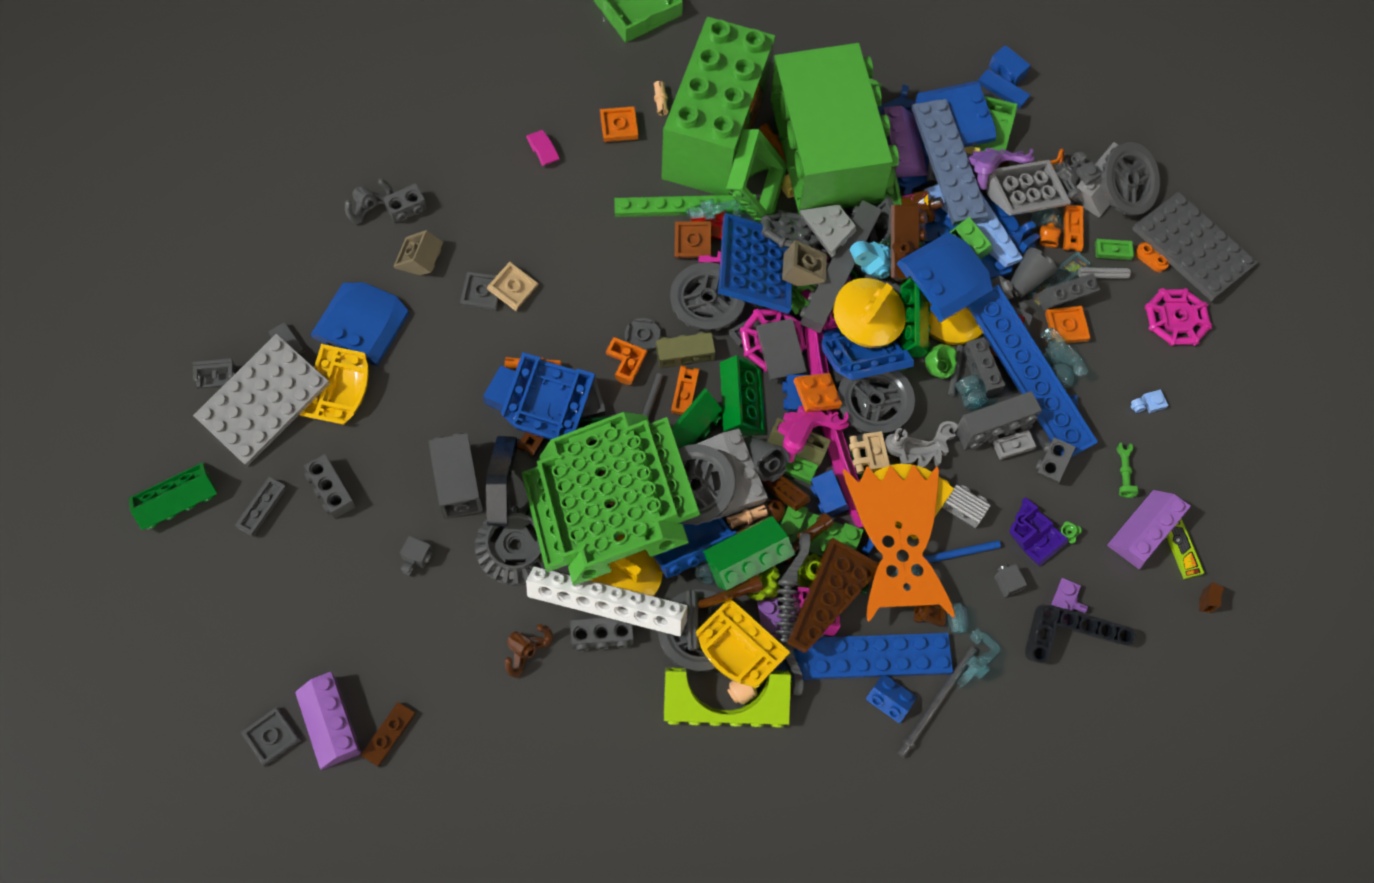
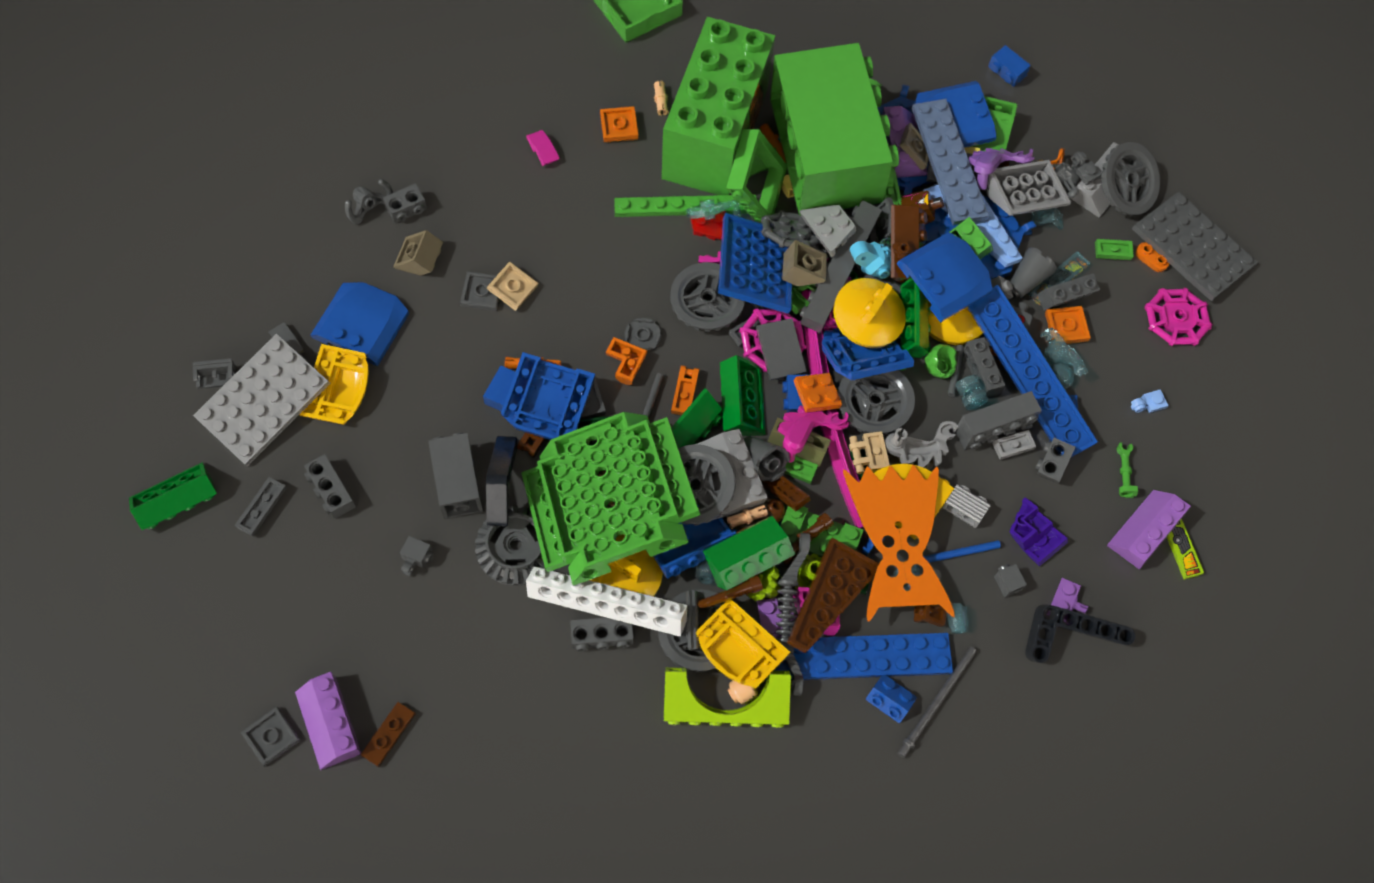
reddish brown piece [505,624,553,678] -> none
olive brick [656,332,715,368] -> none
dark orange plate [675,221,711,258] -> none
blue brick [810,470,850,517] -> none
clear light blue animal [956,629,1000,688] -> none
blue tile [978,69,1030,109] -> none
blue plate [1018,233,1041,256] -> none
orange piece [1039,215,1061,248] -> none
bright green plate [1059,521,1082,544] -> none
orange plate [1063,205,1083,252] -> none
light grey axle [1078,268,1131,279] -> none
reddish brown piece [1199,582,1224,613] -> none
none -> dark tan tile [899,123,929,170]

